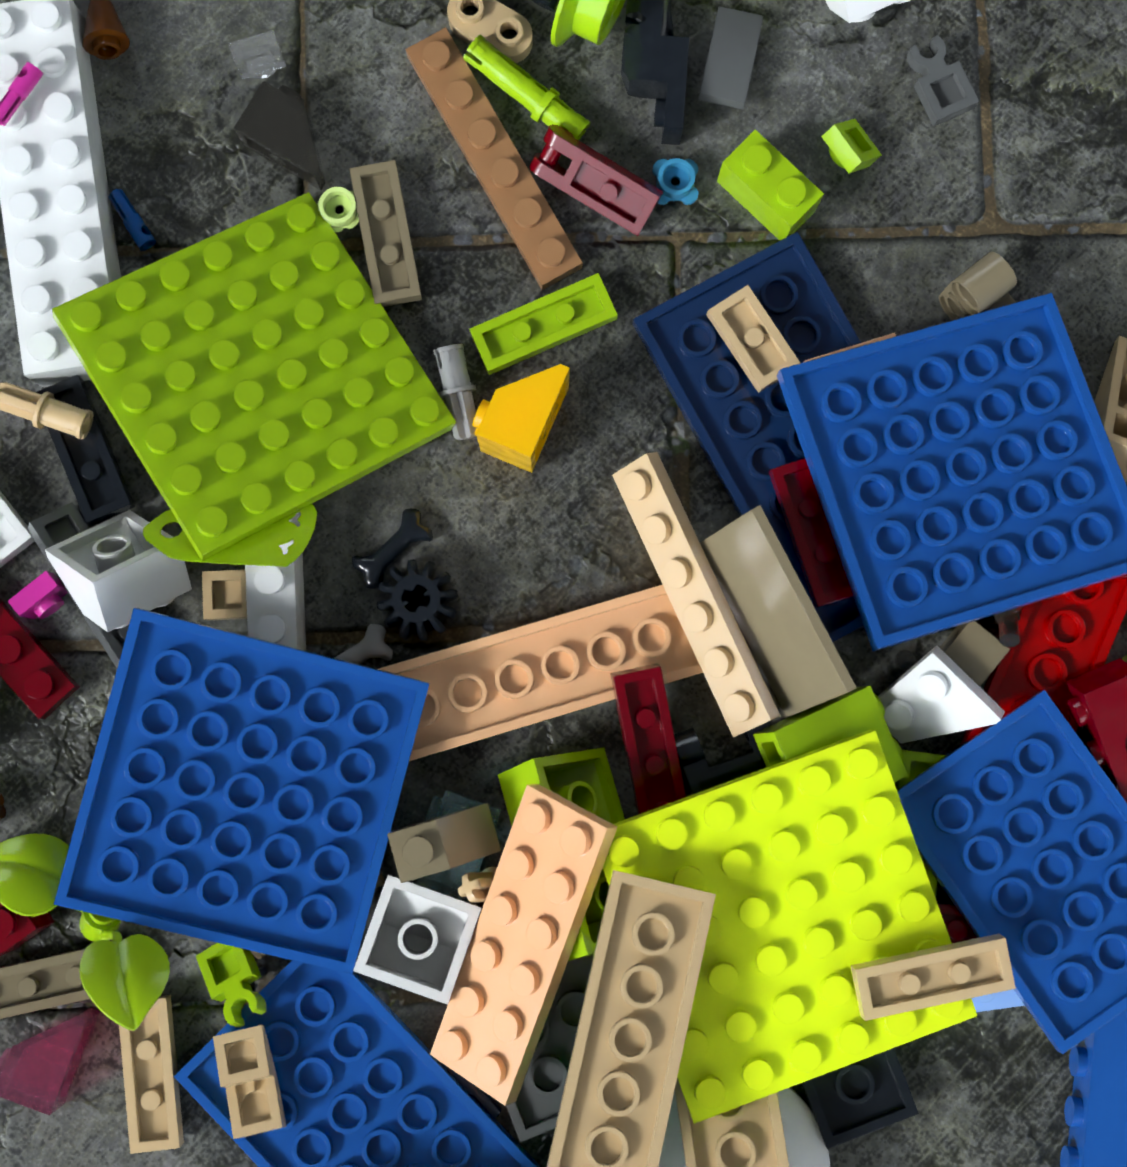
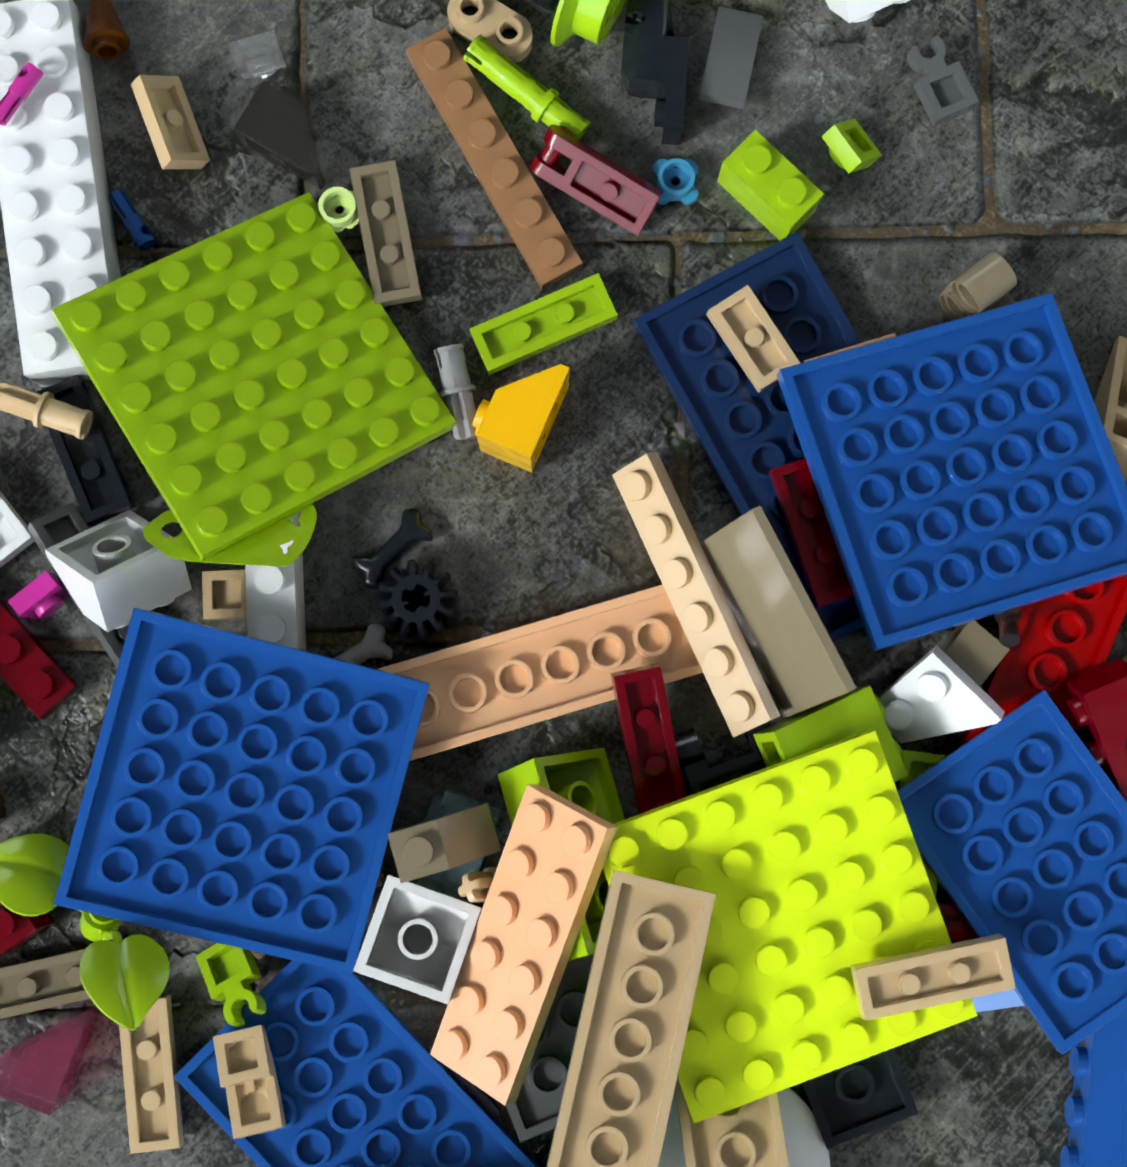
none -> tan plate [131,75,210,169]

